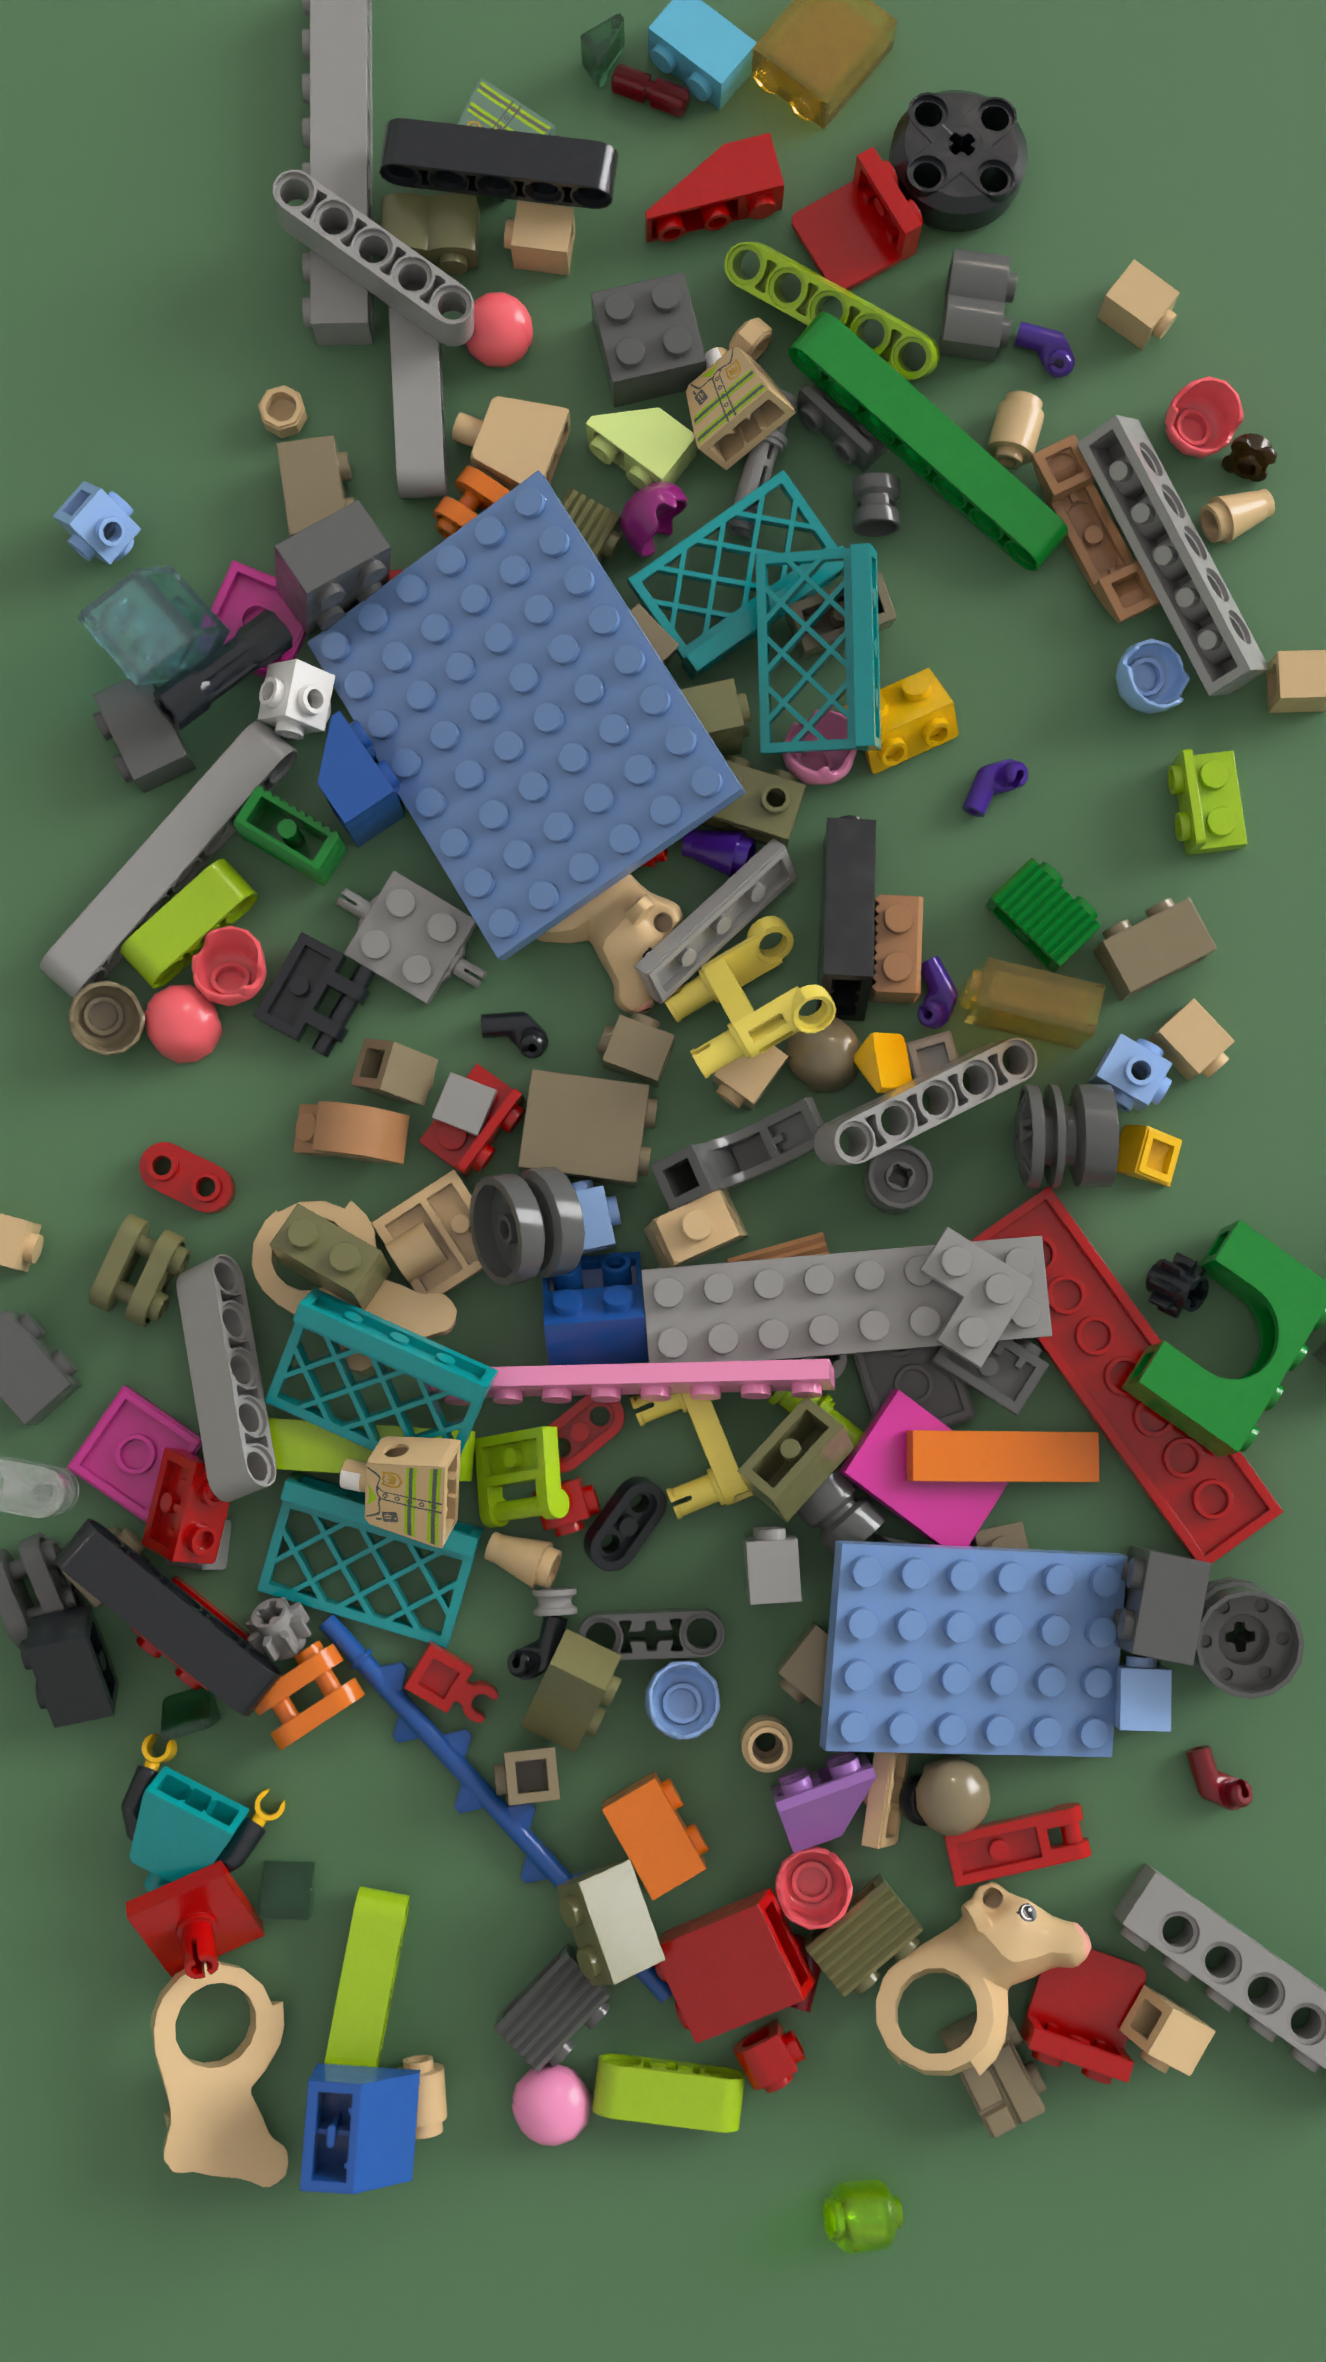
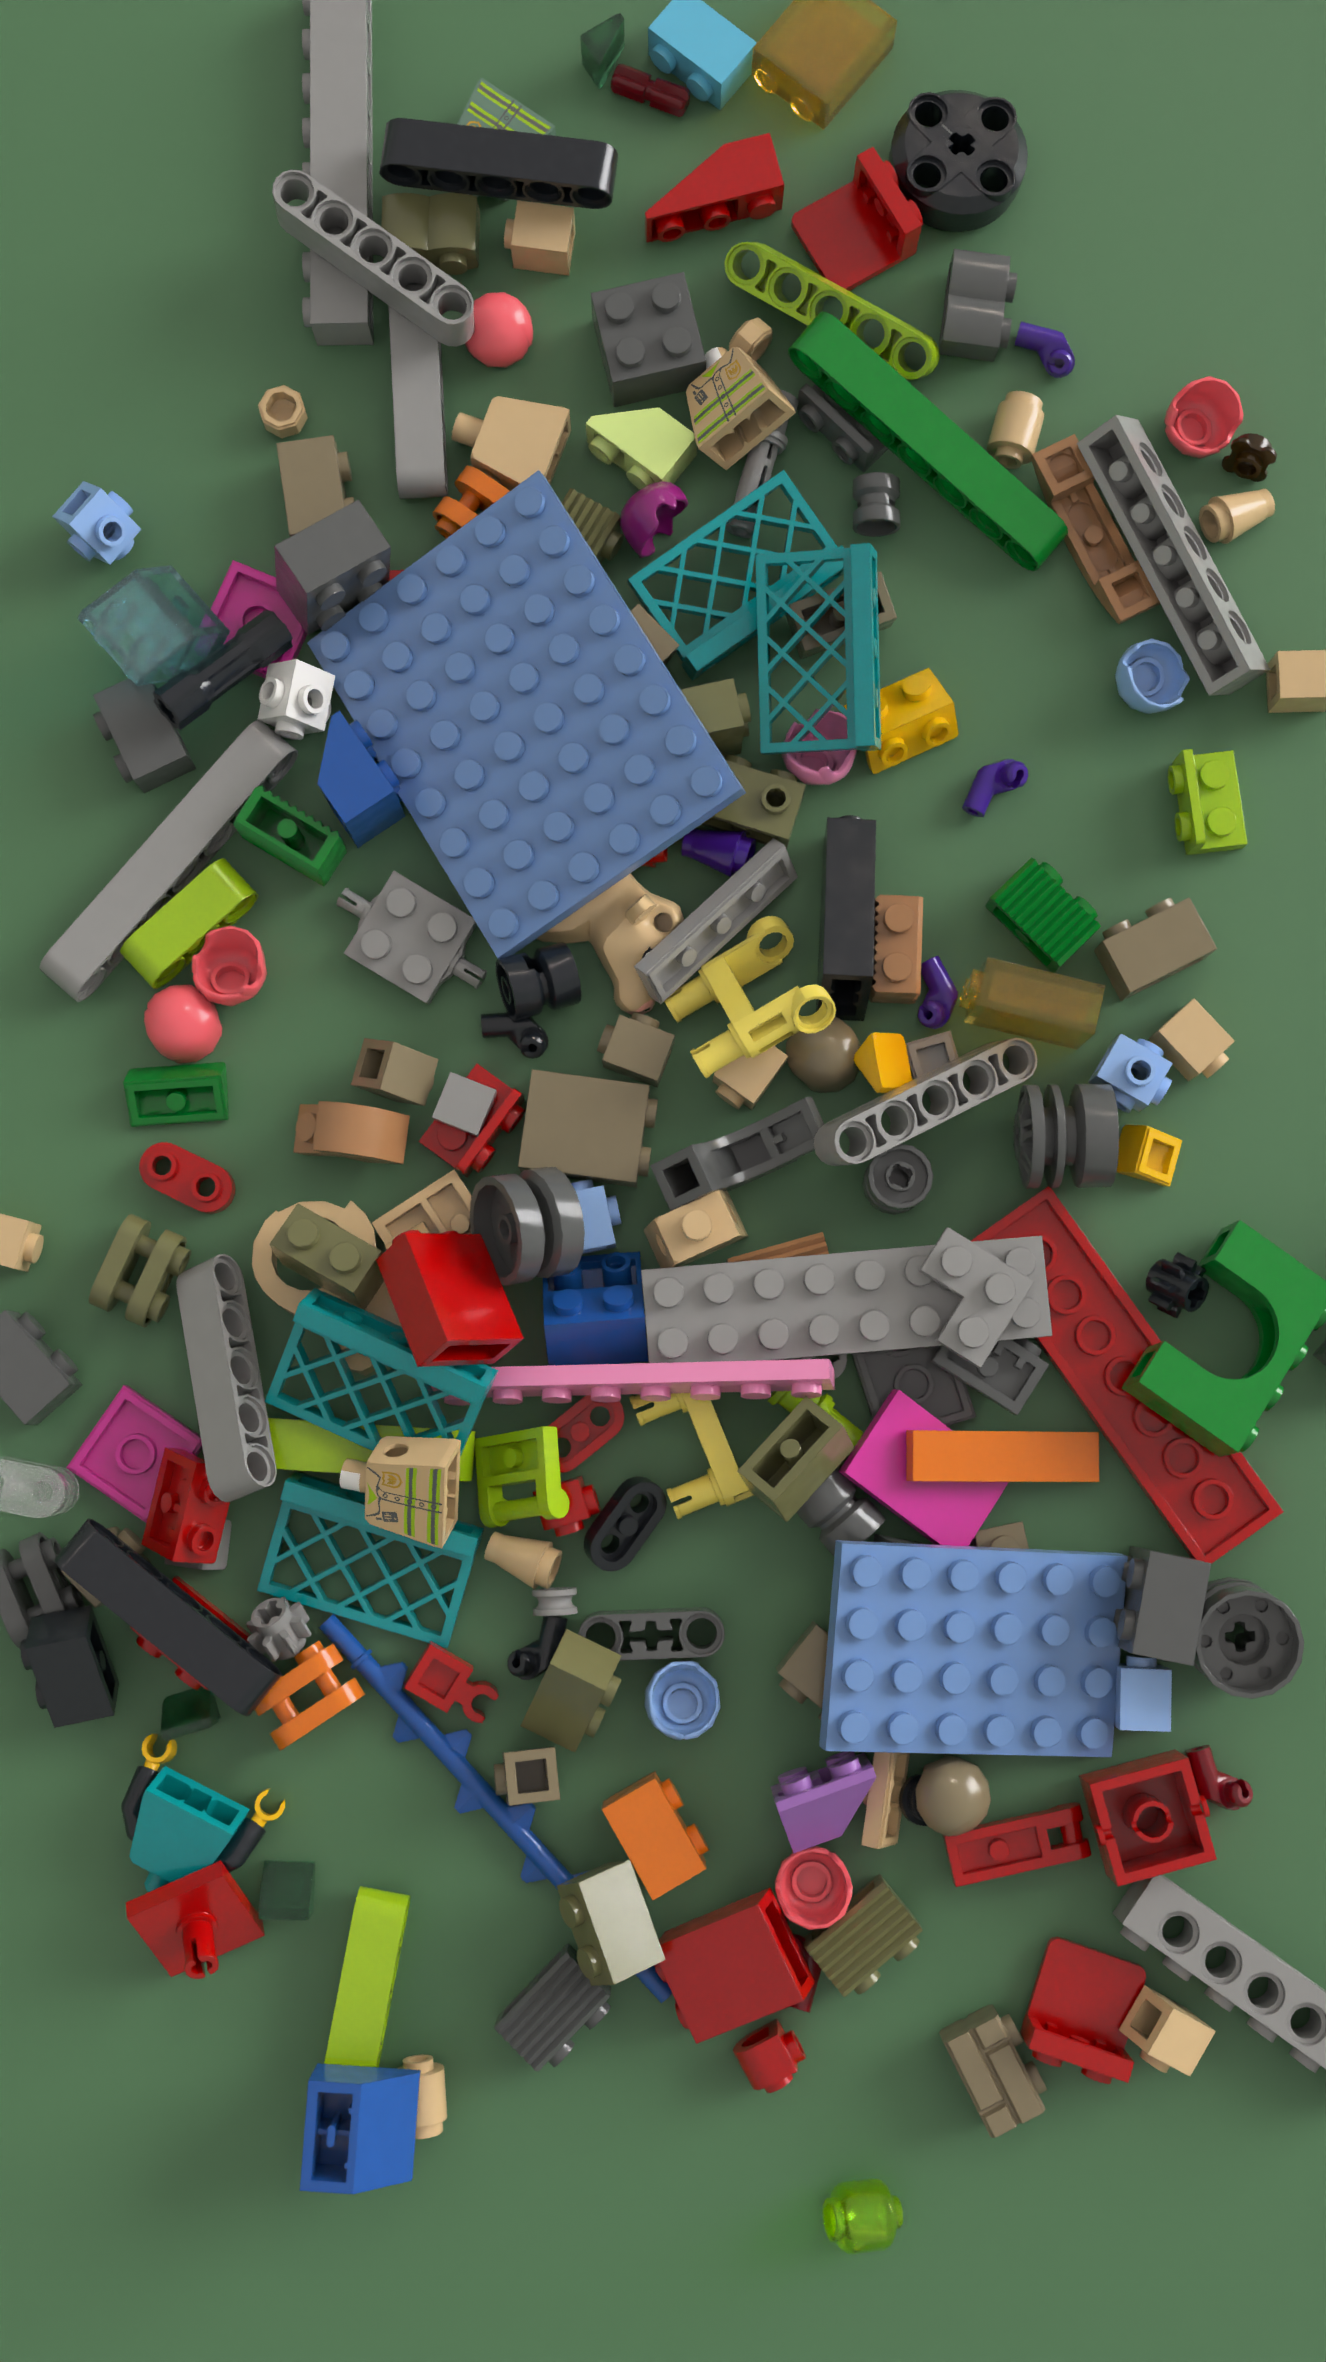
dark tan hair [67,980,145,1056] -> none
tan animal [150,1961,289,2187] -> none
black plate [254,932,376,1058] -> none
bright pink hair [511,2063,593,2146] -> none
lime beam [592,2053,745,2133] -> none
tan brick [740,1715,793,1773] -> none
light grey brick [743,1526,802,1605] -> none
tan animal [876,1881,1092,2076] -> none
tan brick [1097,259,1180,350] -> none
none -> green slope [123,1062,229,1127]
none -> red brick [376,1230,524,1367]
none -> black wheel [496,942,582,1021]
none -> red brick [1079,1749,1217,1887]

